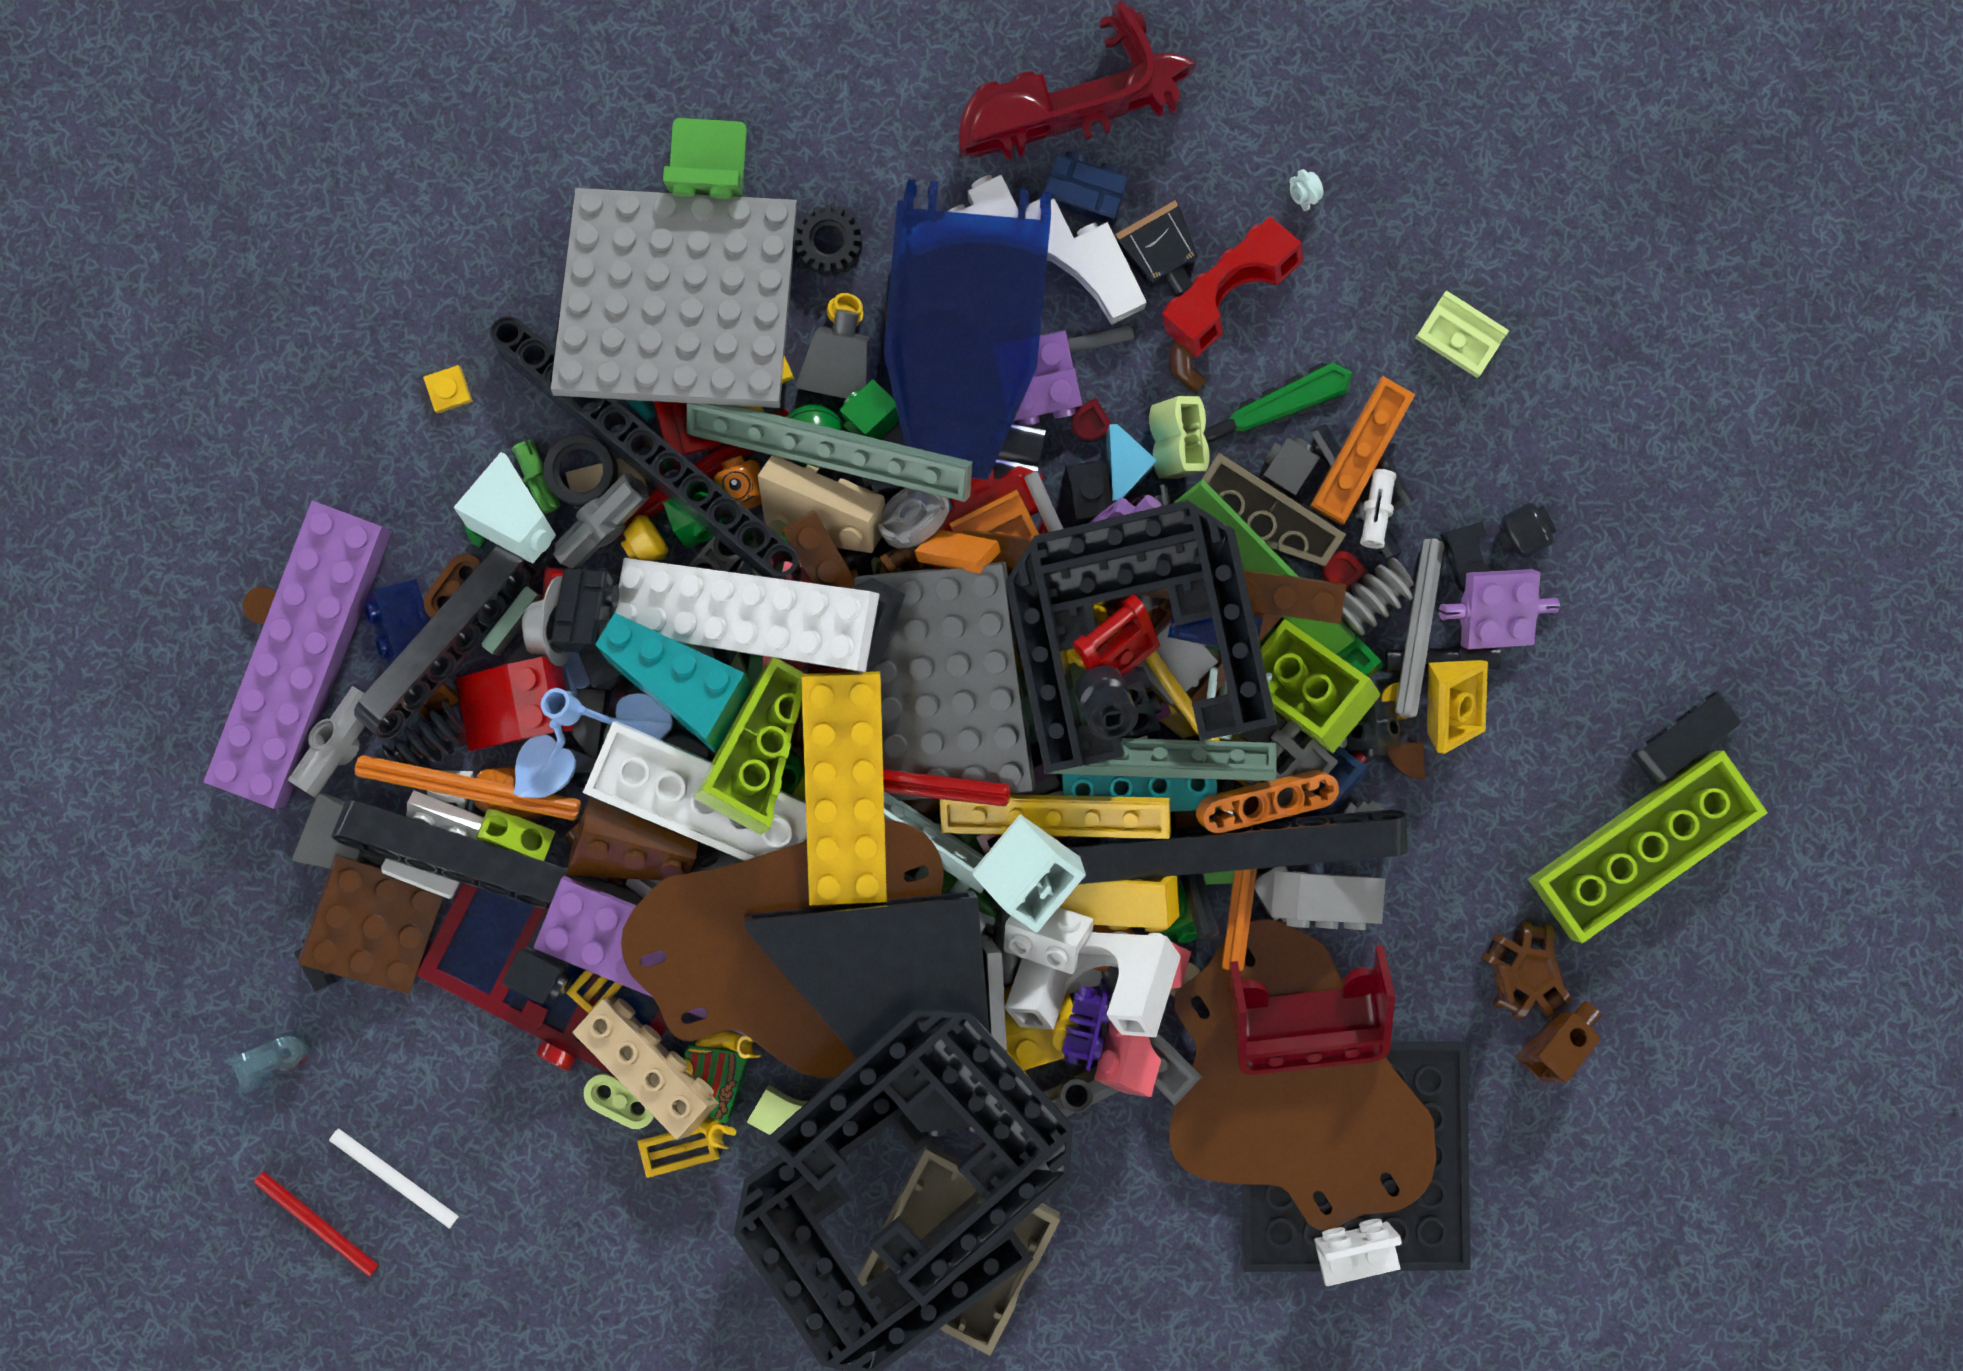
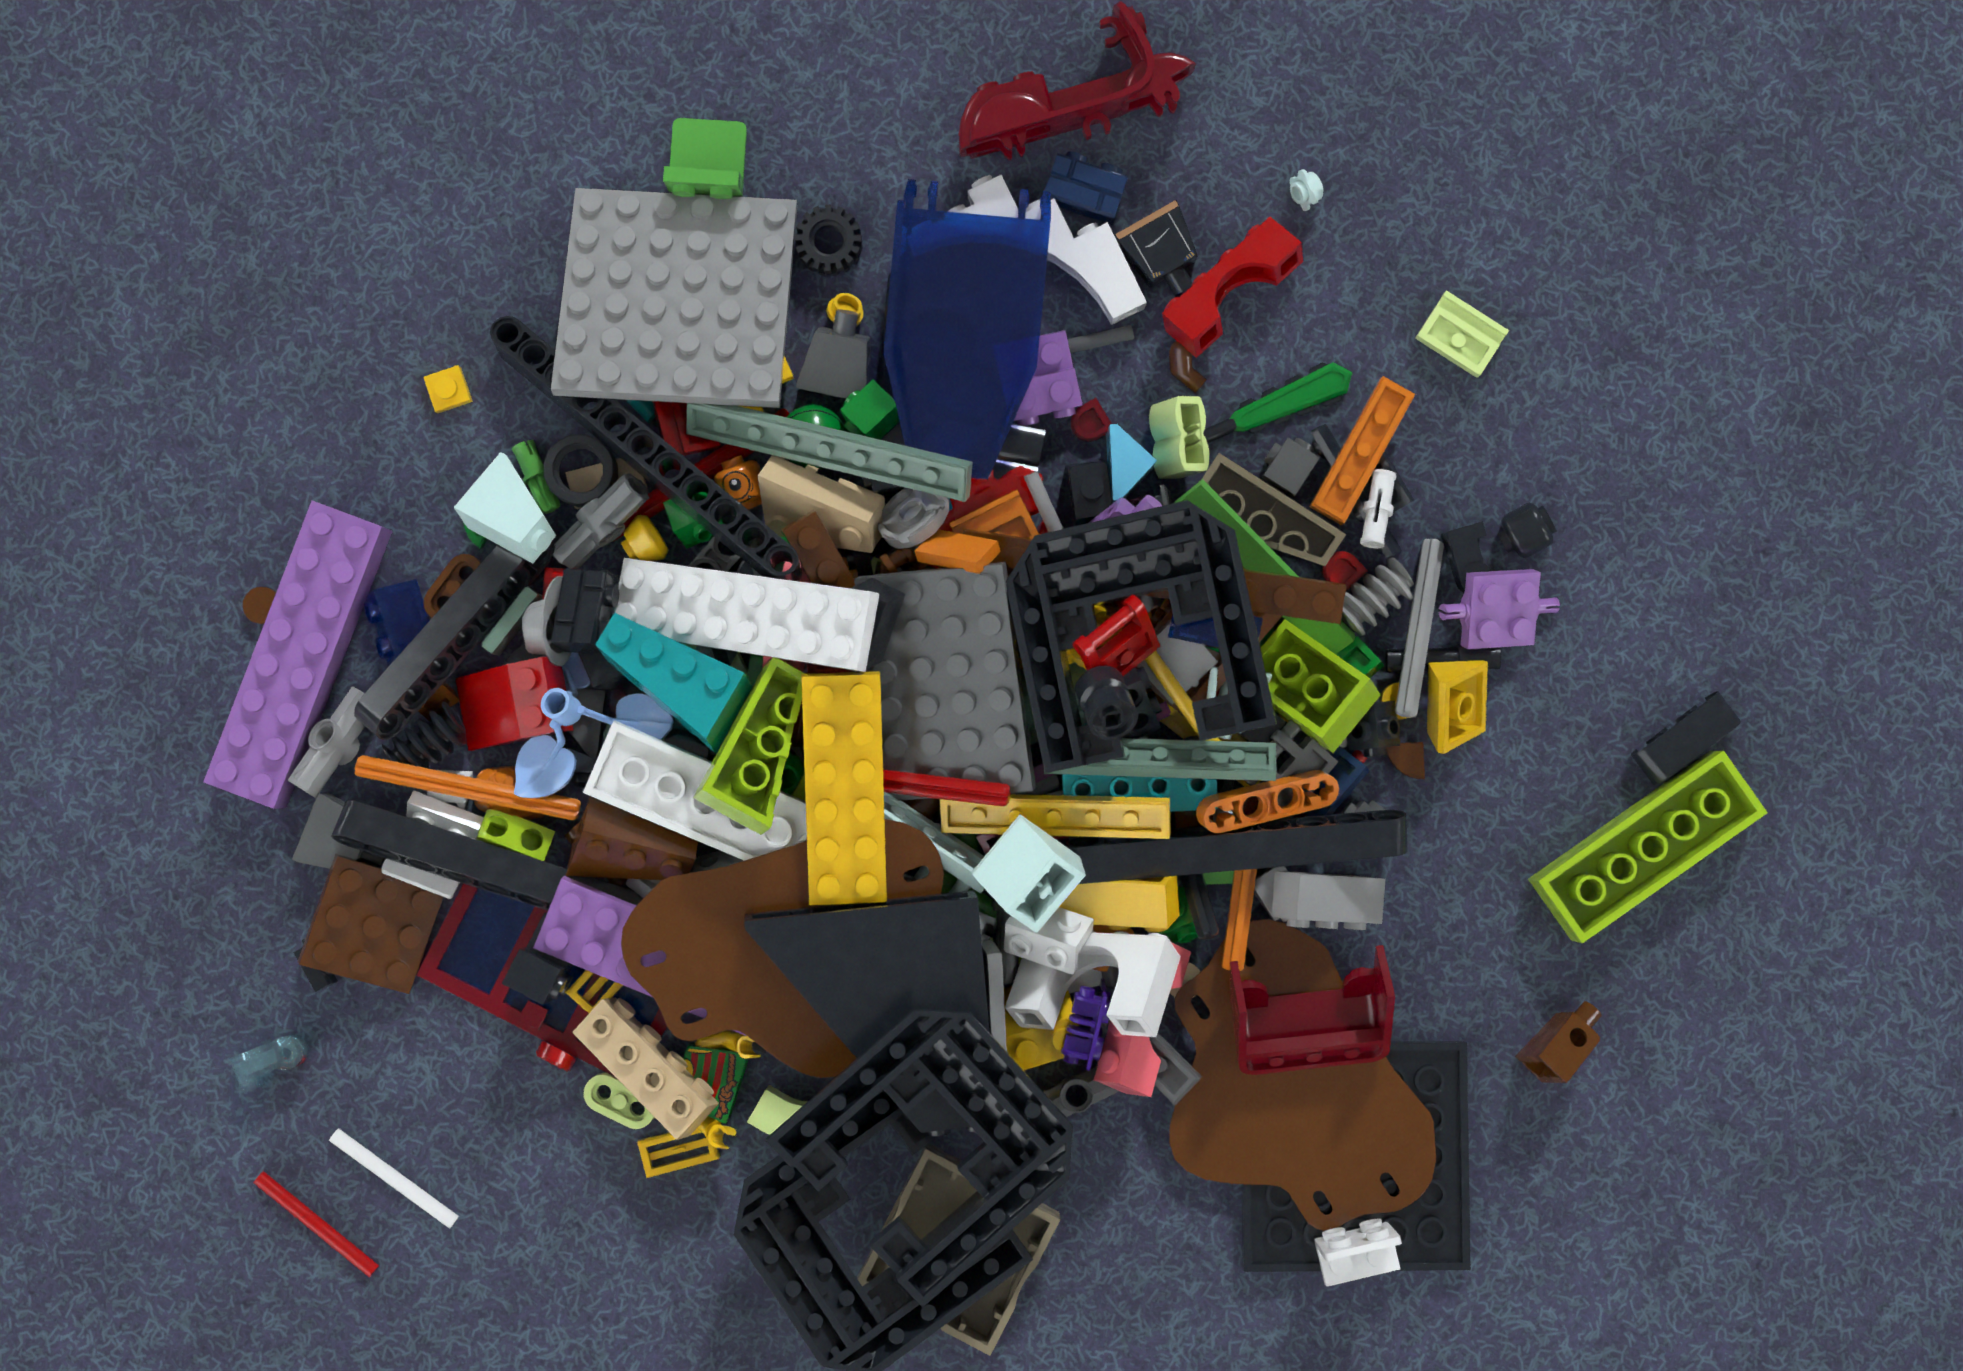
reddish brown piece [1481,920,1573,1021] -> none

